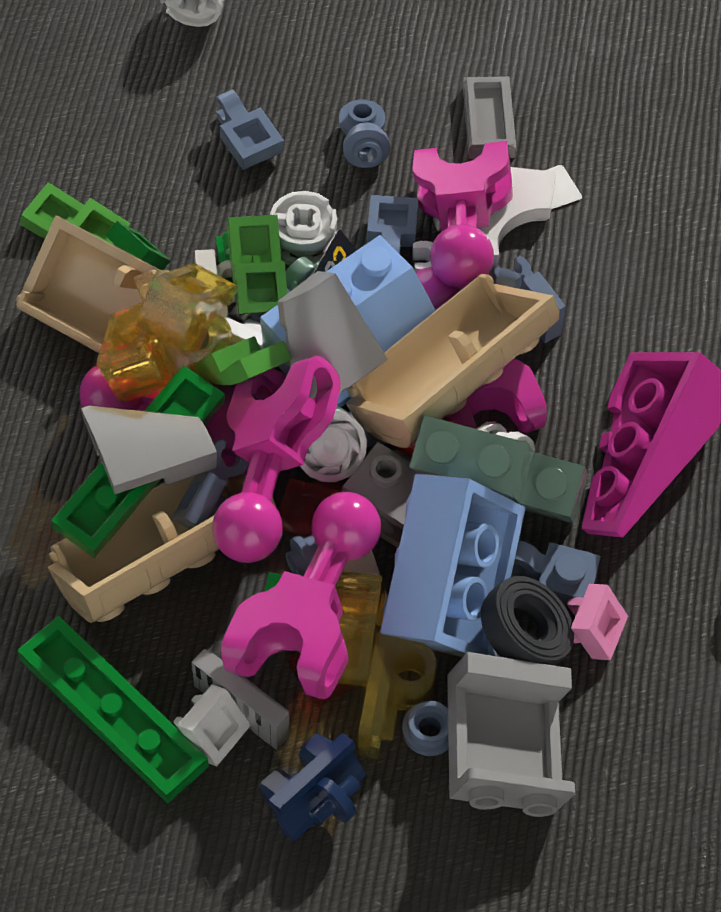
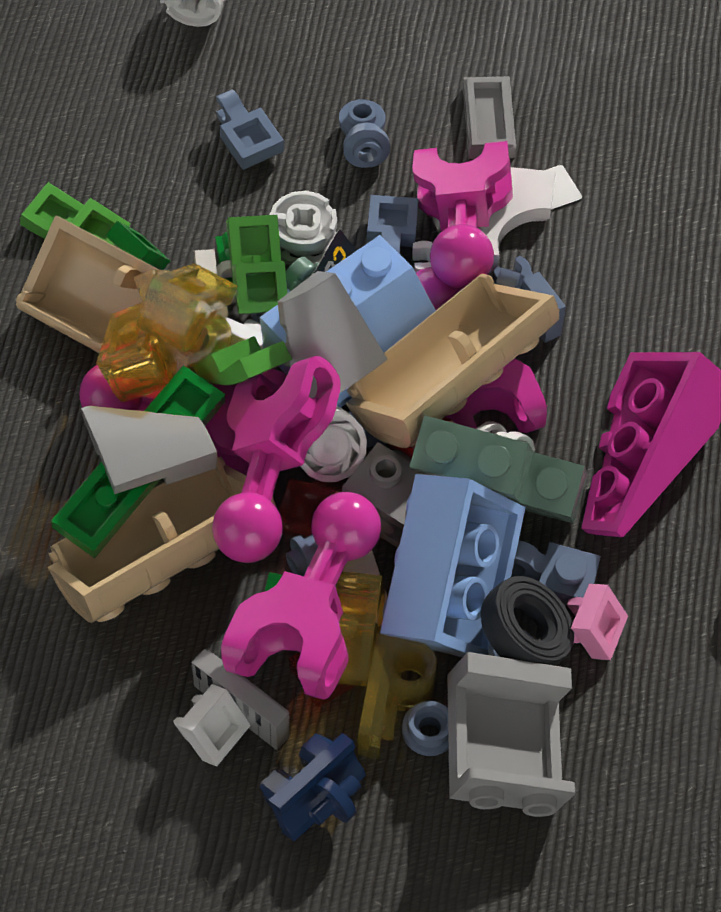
green plate [17,616,209,804] -> none
sand blue plate [172,439,249,529] -> none

